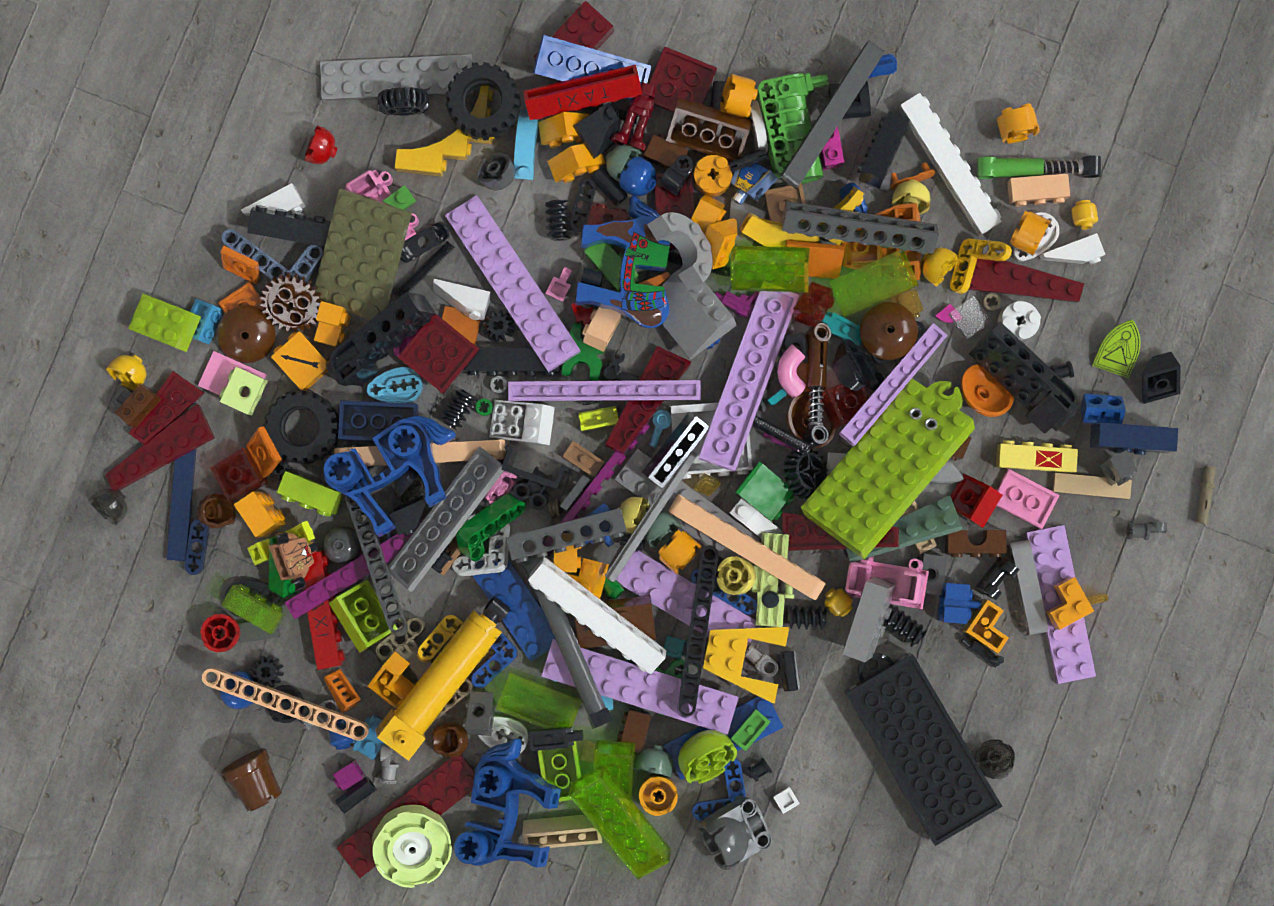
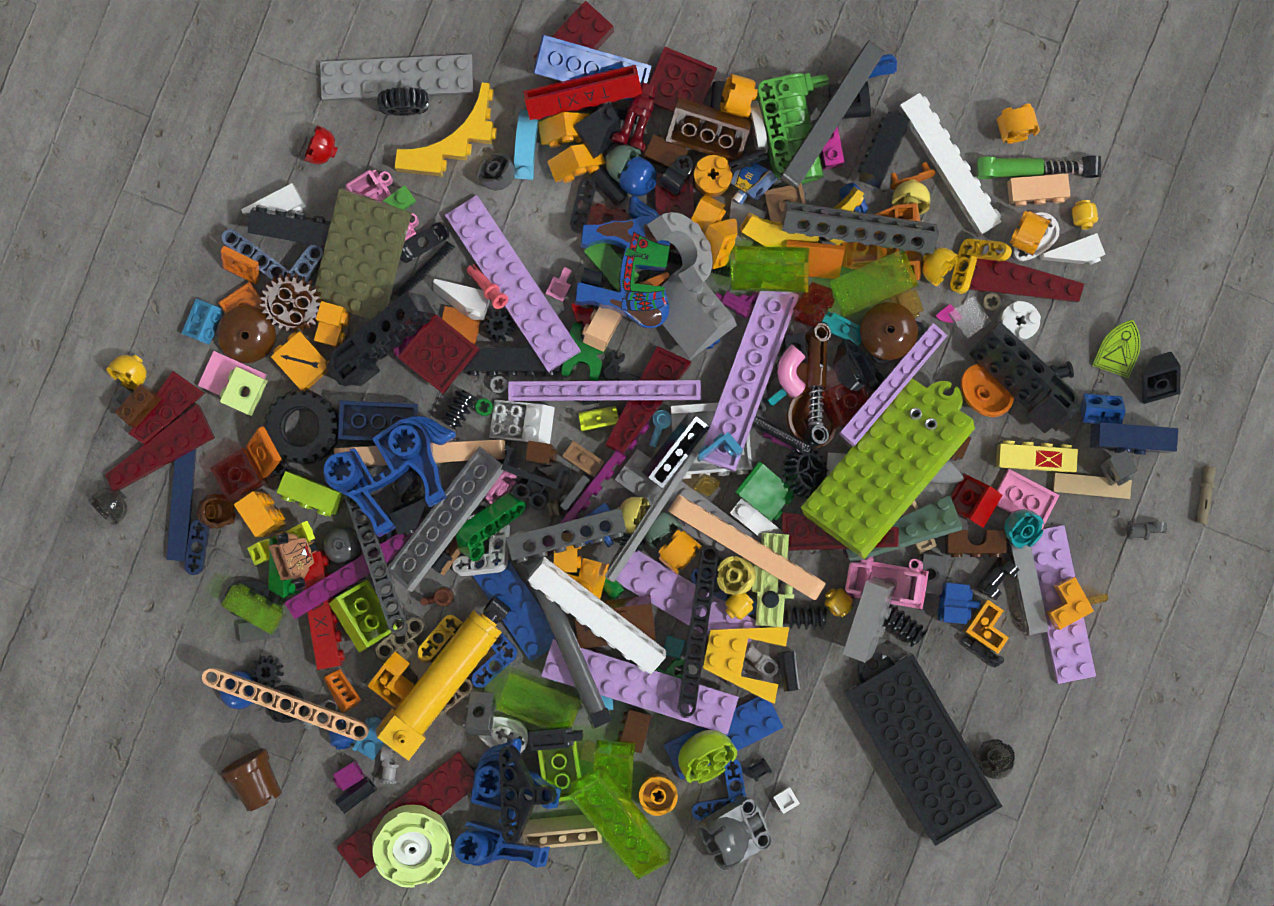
lime brick [128,293,201,352] -> none
red cylinder [200,614,241,653] -> none
medium azure piece [367,367,423,403] -> none
reddish brown hair [432,722,468,758] -> none
black tyre [445,62,521,141] -> none
black piece [545,200,571,241] -> none
sand green cylinder [634,745,673,778] -> none
bright green plate [731,708,771,751] -> none
none -> copper piece [420,587,454,606]
none -> coral pin [466,264,508,309]
none -> black beam [499,745,557,843]
none -> reddish brown arch [525,441,557,466]
none -> dark azure bracket [697,432,743,462]
none -> yellow head [725,593,754,620]
none -> teal cylinder [1004,509,1044,549]

